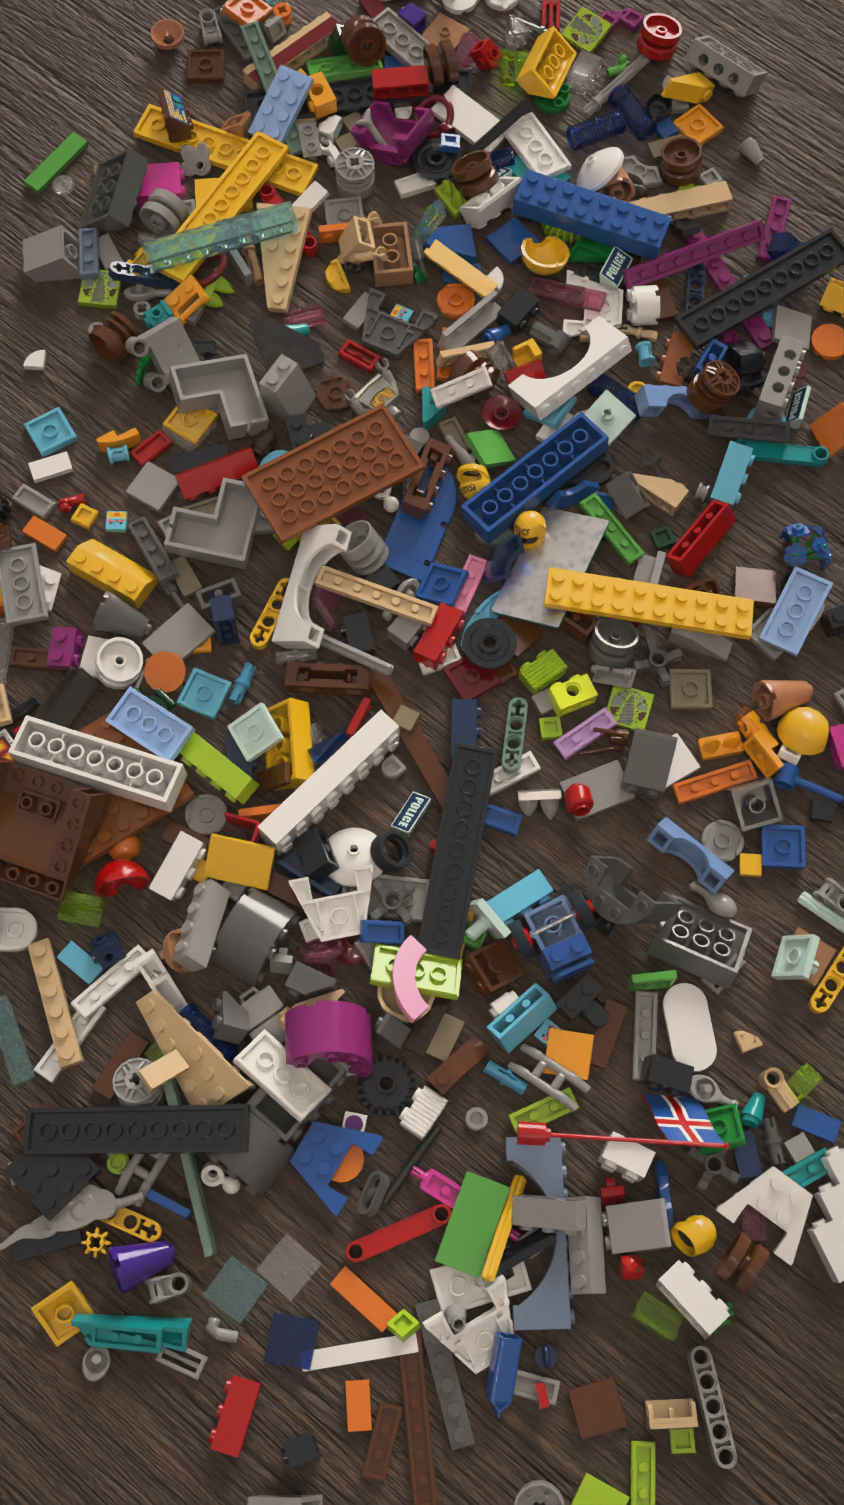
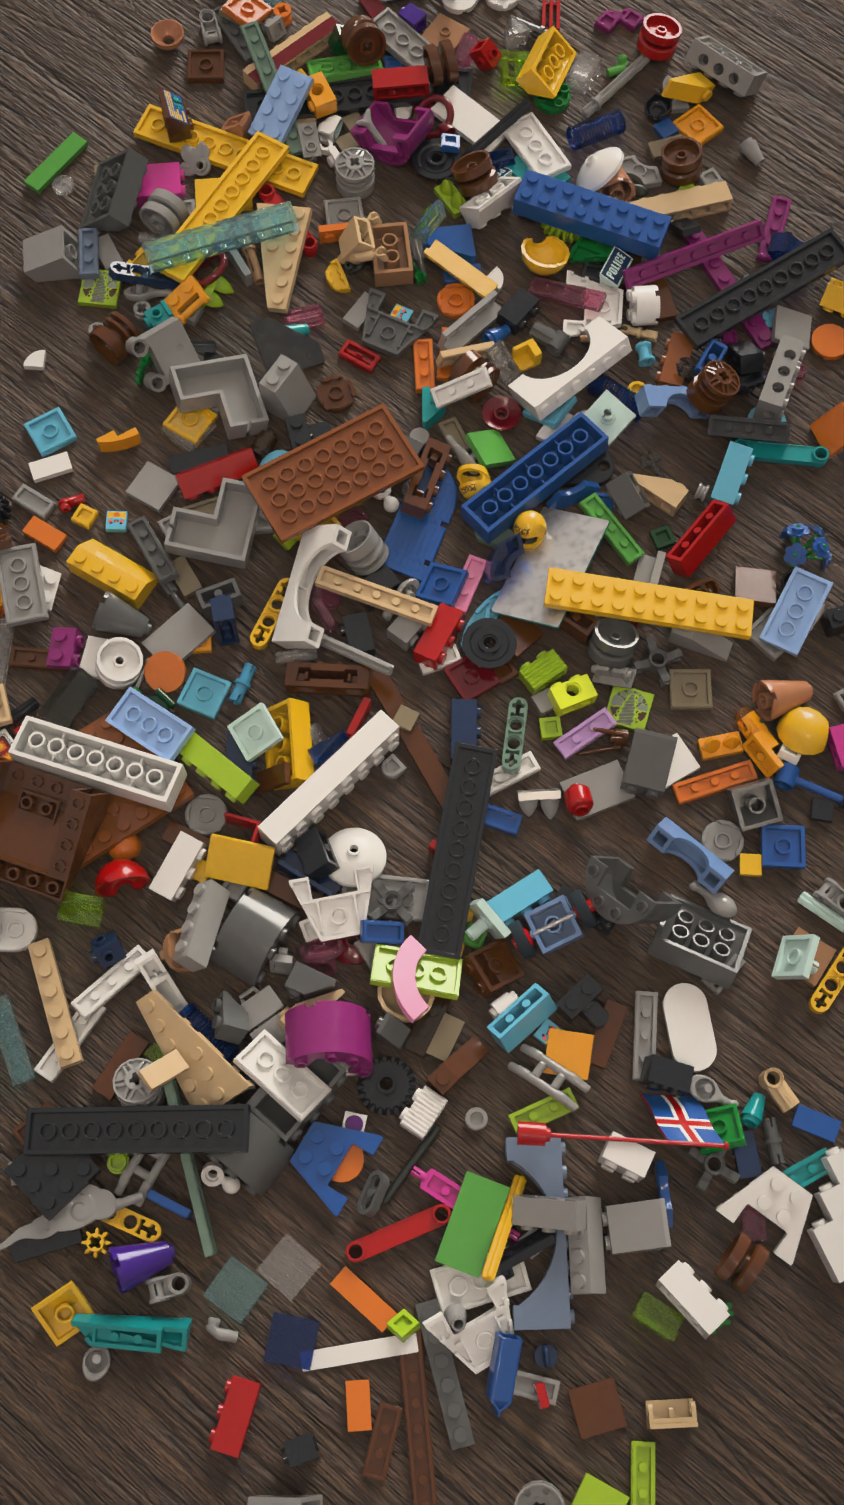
medium azure tile [57,940,105,986] -> none
medium azure bush [107,444,130,465] -> none
red tile [130,429,173,468] -> none
light grey tile [155,1346,209,1380] -> none
orange tile [238,804,281,821] -> none
white tile [291,181,329,213] -> none
light grey torso [341,358,401,420] -> none
black tyre [370,829,413,873] -> none
slope [391,792,431,838] -> none
white tile [394,173,436,199] -> none
dark azure pin [483,1059,529,1096] -> none
blue tile [486,217,540,266] -> none
red tile [503,359,546,391] -> none
blue brick [538,932,595,985] -> none
lime tile [561,6,612,55] -> none
red tile [600,1178,625,1207] -> none
clear blue piece [608,84,657,141] -> none
red rock [618,1255,645,1281] -> none
bright green tile [626,970,677,992] -> none
lime tile [668,1427,696,1454] -> none
yellow helmet [670,1215,717,1257] -> none
dark blue beam [684,263,706,312] -> none
light grey beam [687,1346,737,1469] -> none
tan tile [732,1031,763,1054] -> none
light grey tile [783,1132,815,1164] -> none
slope [786,386,811,429] -> none
clear neon green panel [788,1063,823,1100] -> none

